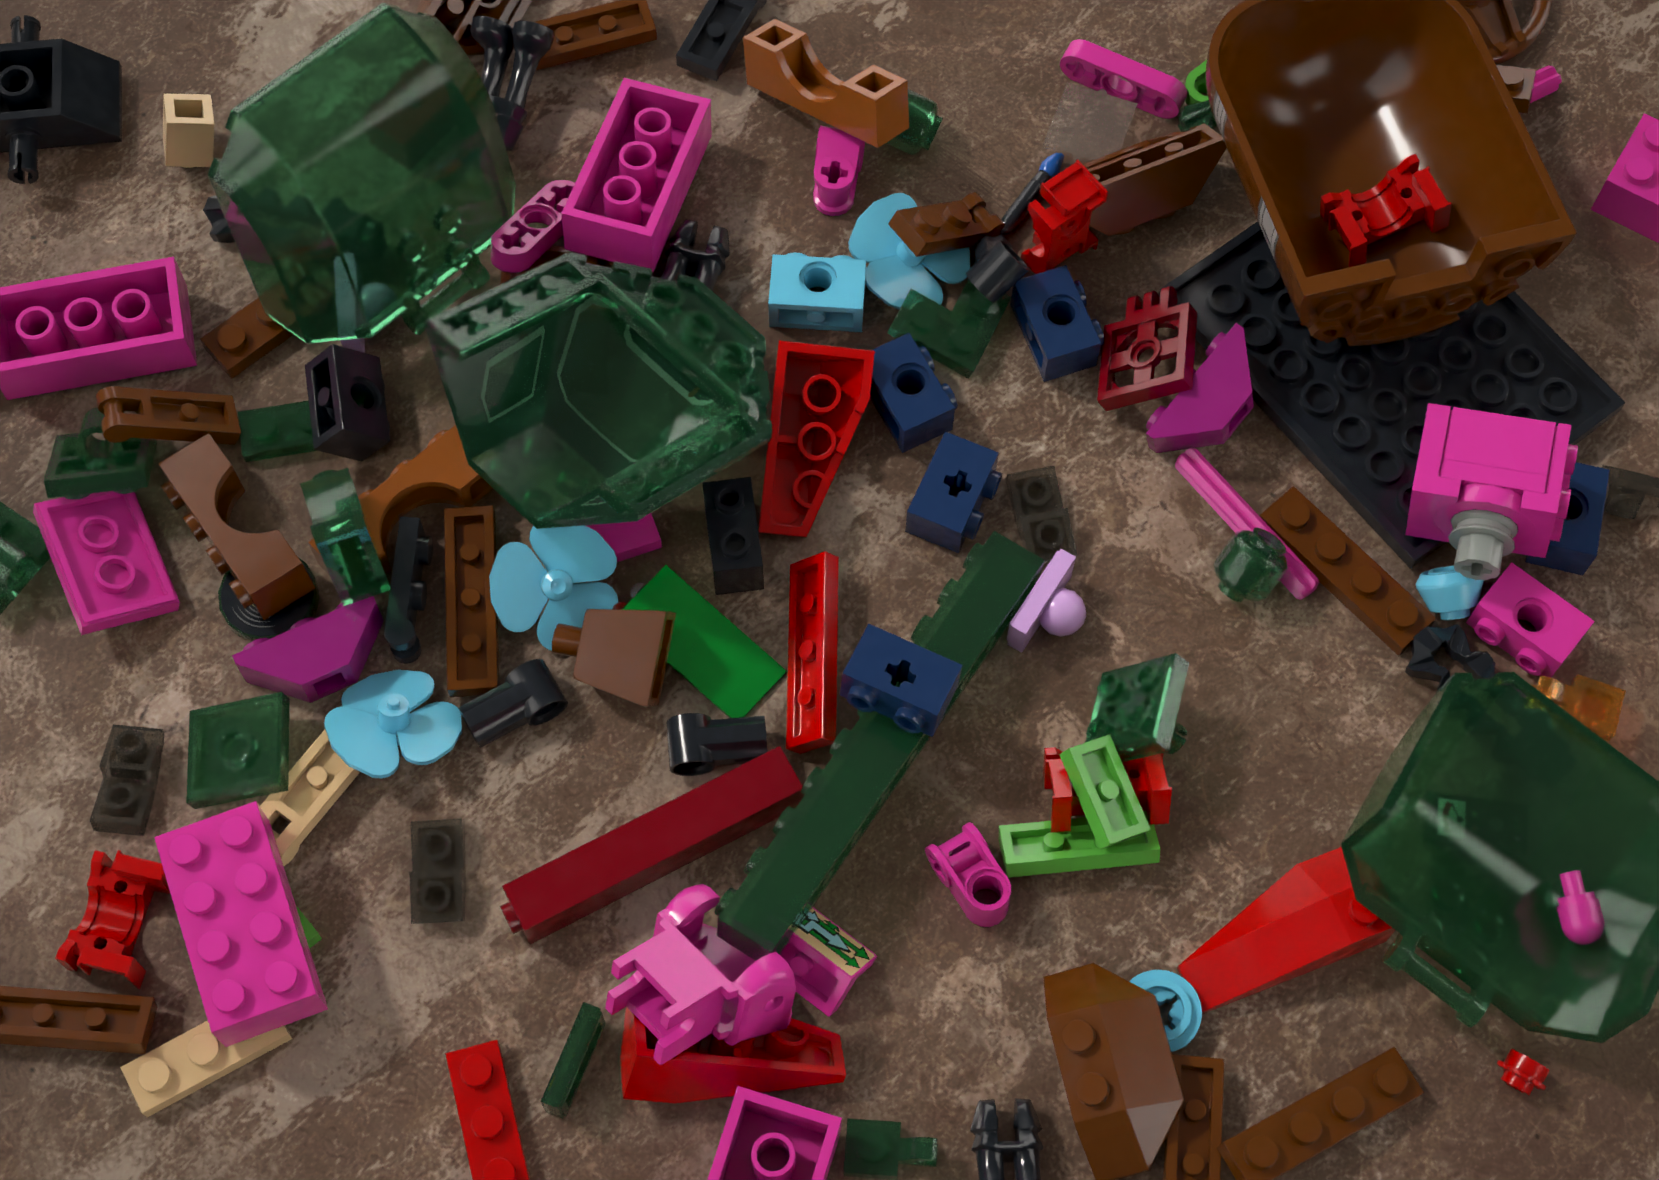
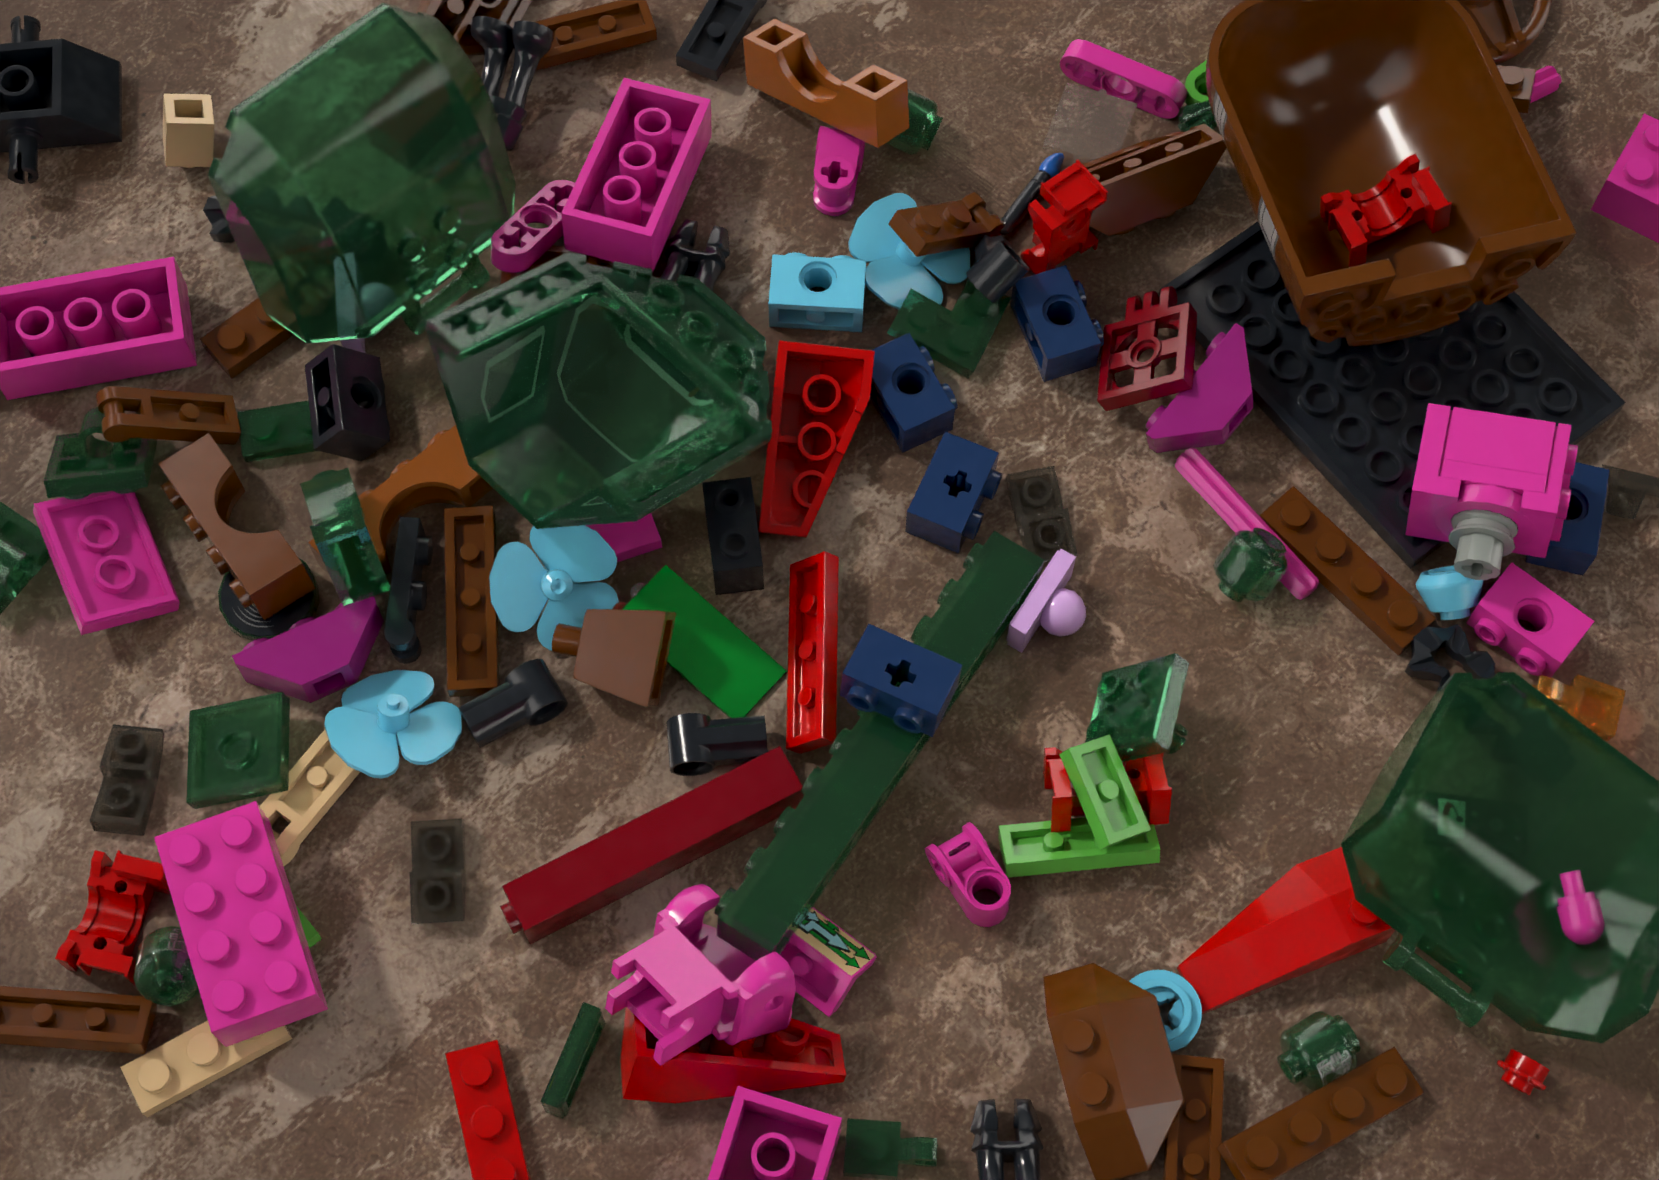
none -> clear green head [133,926,199,1006]
none -> clear green head [1277,1011,1361,1091]

